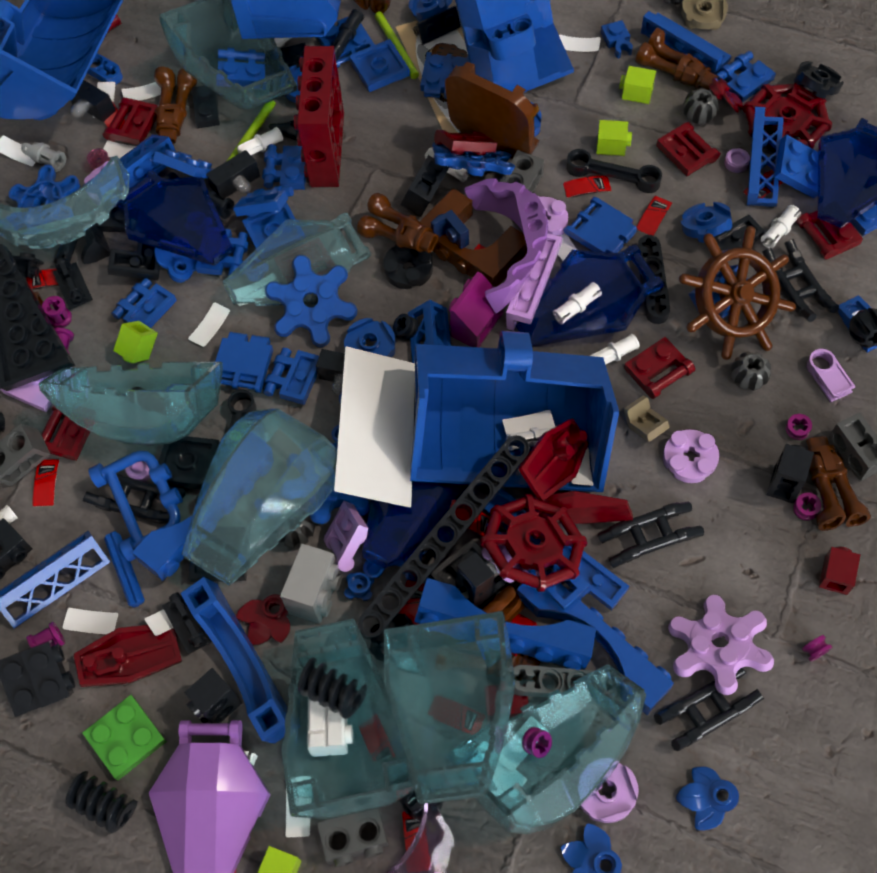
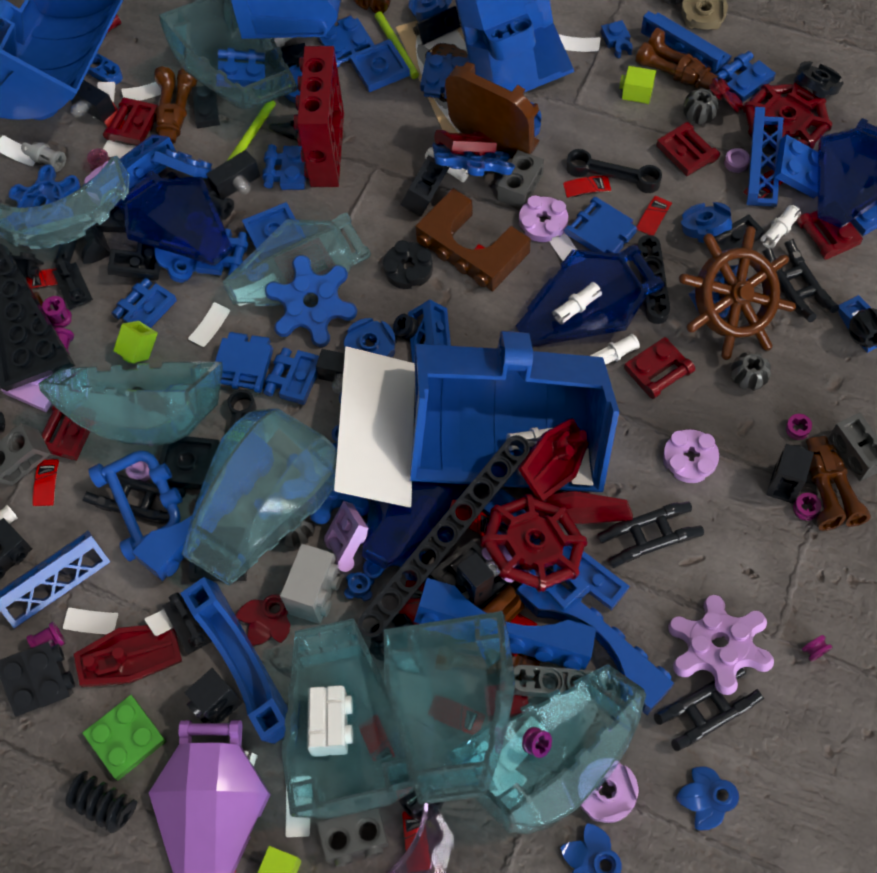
blue axle [104,531,145,608] -> none
blue plate [233,185,294,217] -> none
white axle [237,127,283,155] -> none
black piece [298,657,367,719] -> none
black pin [330,9,364,62] -> none
reddish brown piece [357,193,438,253] -> none
dark blue bracket [431,209,469,249] -> none
magenta slope [449,272,504,347] -> none
medium lavender windscreen [465,178,548,313] -> none
white sticker [502,410,555,435] -> none
lavender fence [506,234,562,331] -> none
lime brick [596,120,632,156] -> none
dark tan bracket [624,395,670,442] -> none
lavender piece [807,349,855,403] -> none
dark red brick [819,547,861,595] -> none

